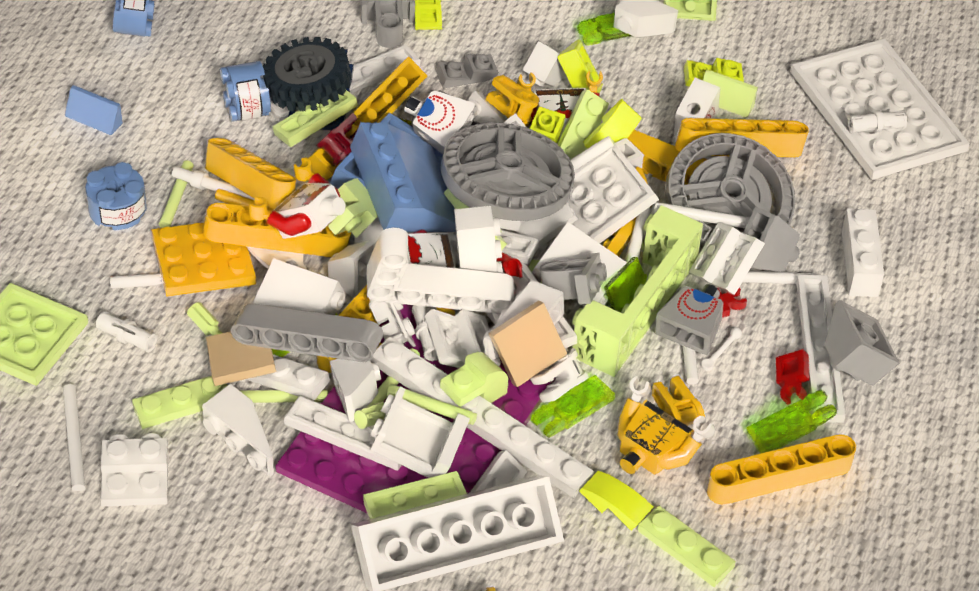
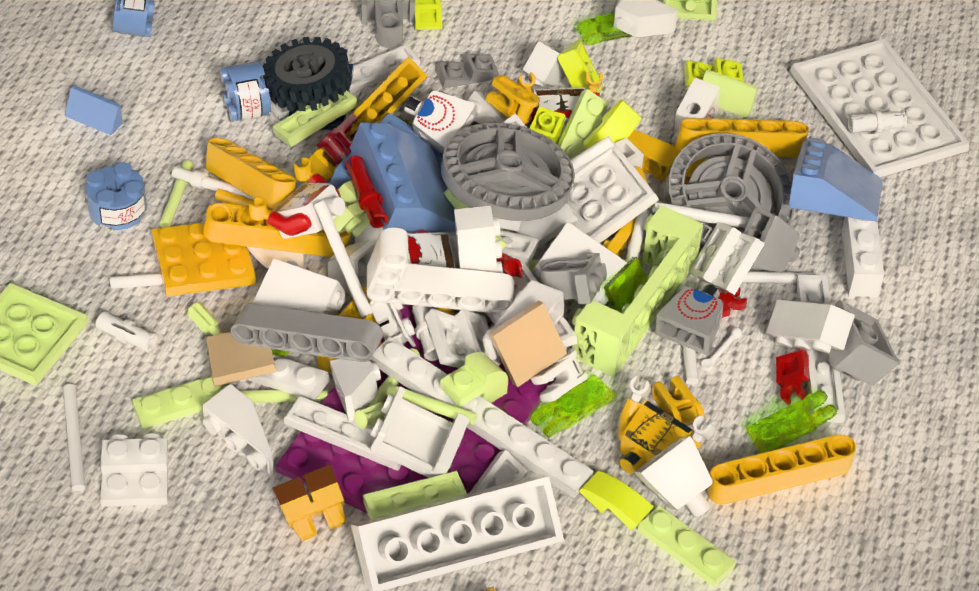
none -> yellow hips [272,464,346,542]
none -> white bar [314,200,373,318]
none -> red pin [345,155,389,228]
none -> white torso [634,436,713,518]
none -> white brick [766,299,855,353]
none -> medium blue slope [789,138,883,222]

